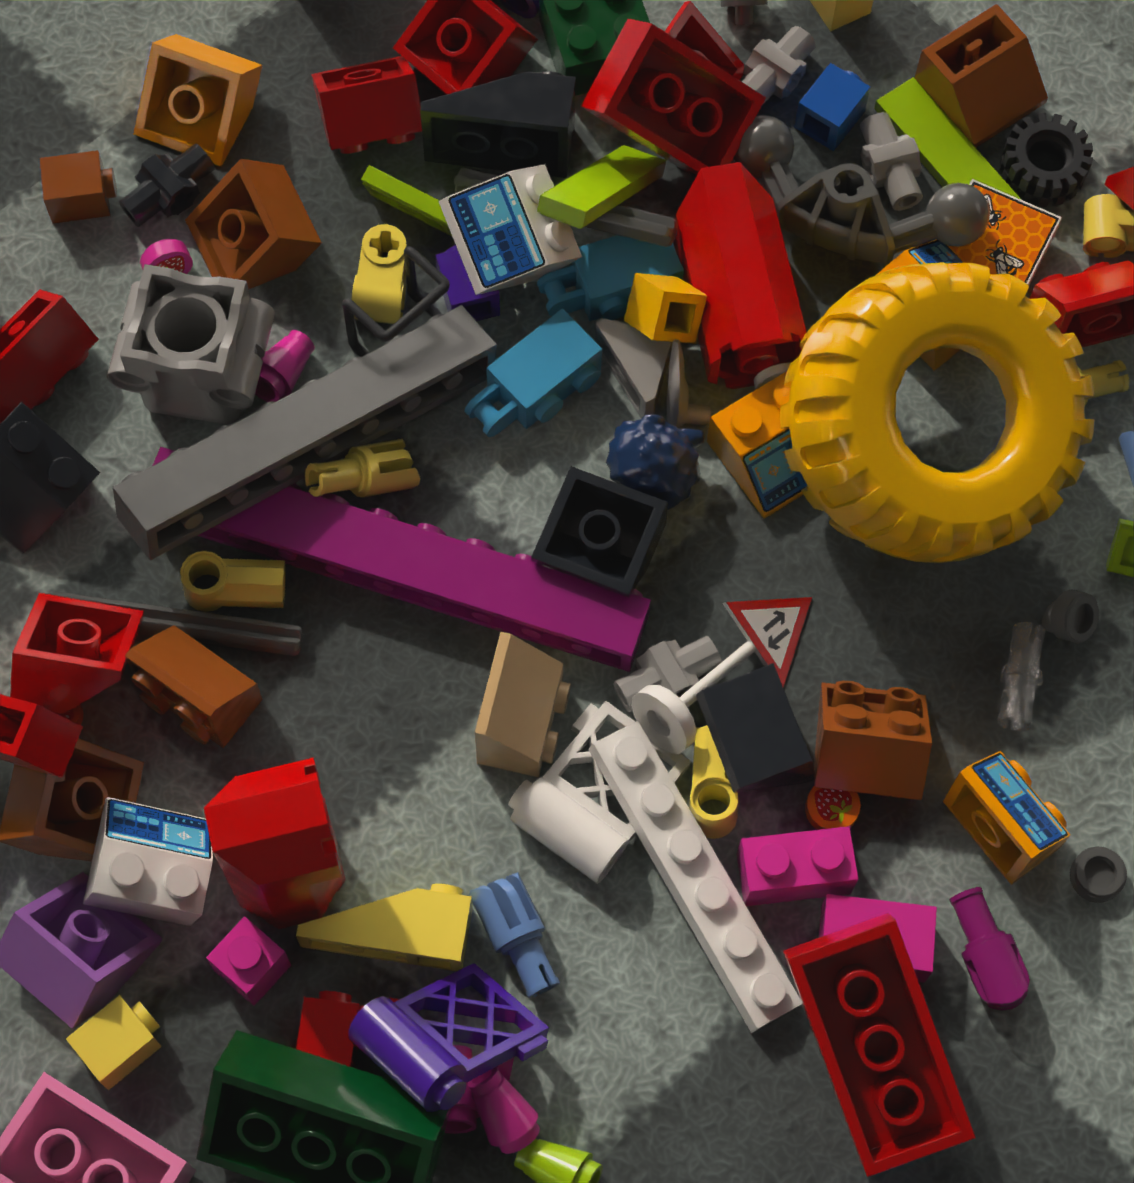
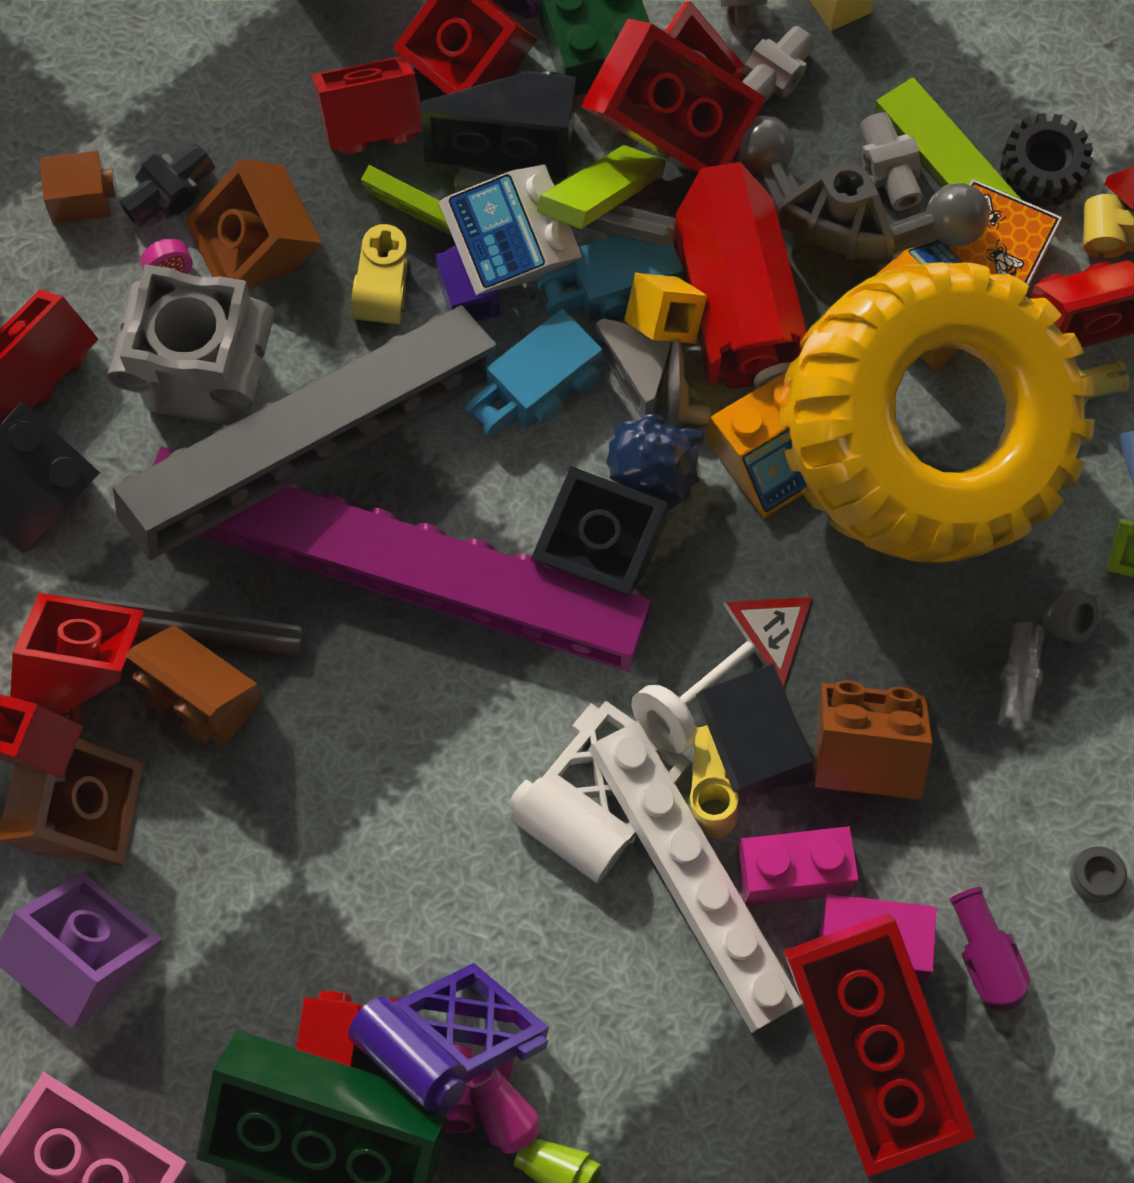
light yellow brick [66,995,162,1090] -> none
white slope [83,797,213,926] -> none
light orange slope [133,34,263,166] -> none
light yellow piece [180,551,286,612] -> none
red brick [204,757,346,929] -> none
dark pink brick [206,916,291,1006] -> none
dark pink cone [255,330,315,402] -> none
light yellow slope [296,884,473,971] -> none
light yellow arm [305,439,420,497] -> none
black piece [342,246,450,357] -> none
medium blue arm [469,872,560,998] -> none
tan slope [475,632,571,777] -> none
light grey axle [613,636,722,712] -> none
blue brick [794,63,871,151] -> none
tile [805,785,861,830] -> none
dark orange slope [915,4,1048,147] -> none
light orange slope [943,751,1070,885] -> none

